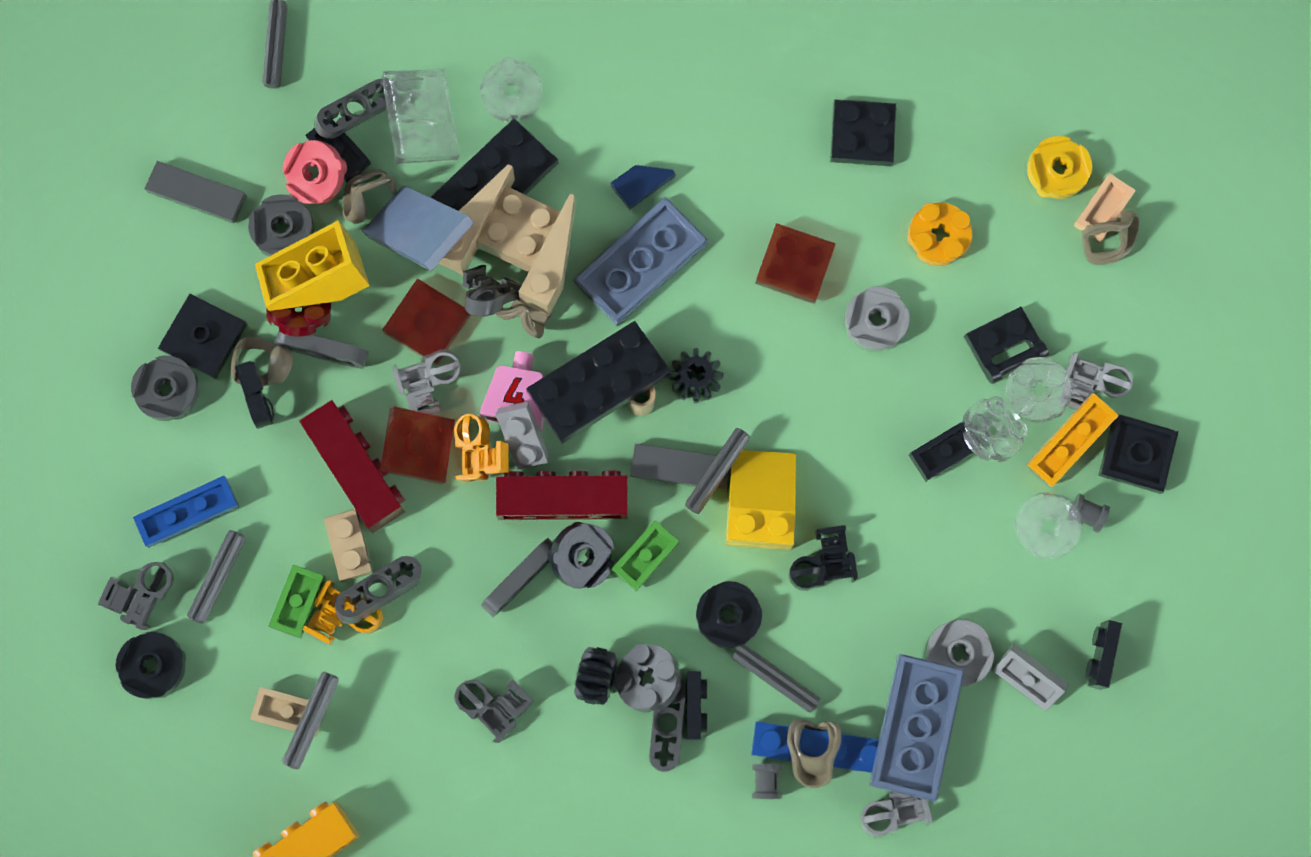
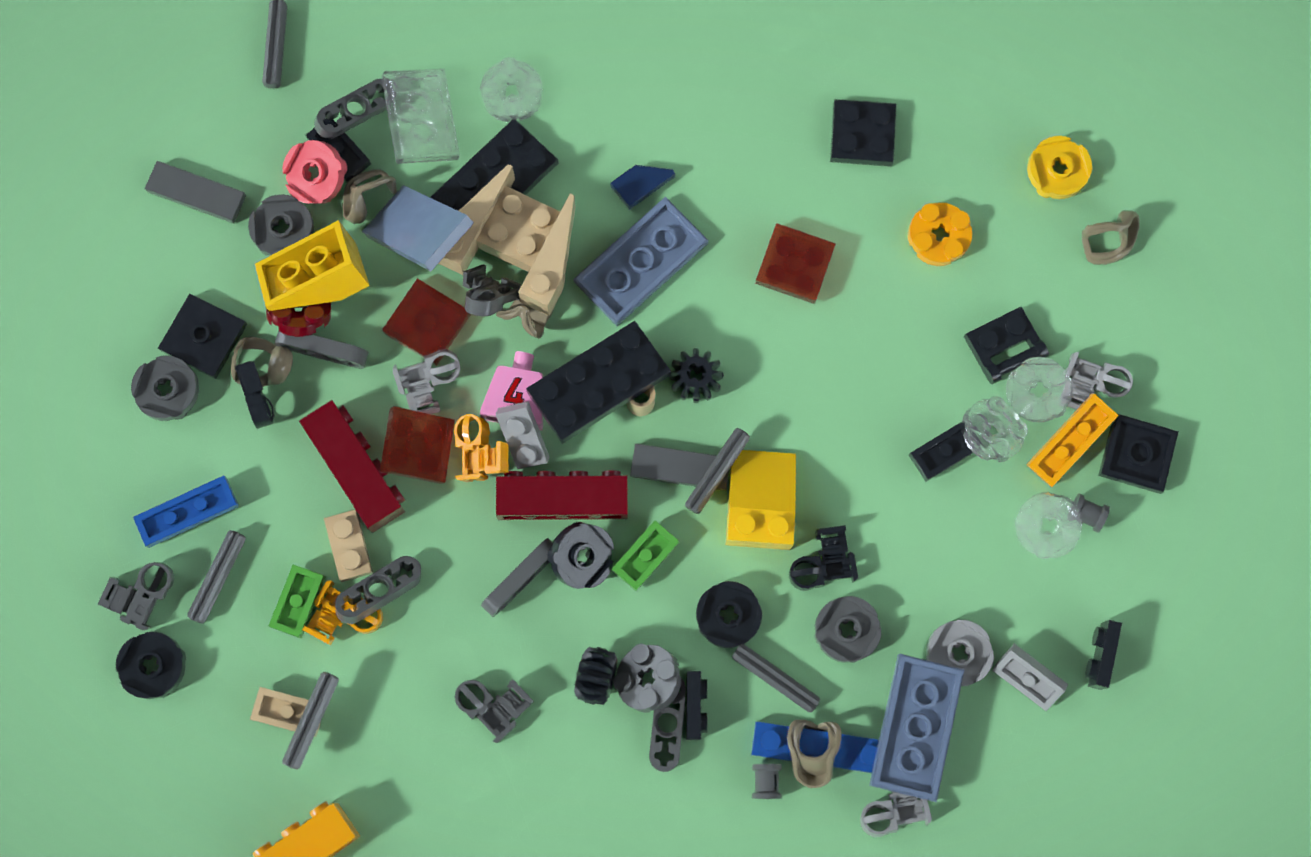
light grey plate [845,286,910,351] -> none
light nougat tile [1073,173,1136,243] -> none
none -> dark grey plate [815,596,881,663]

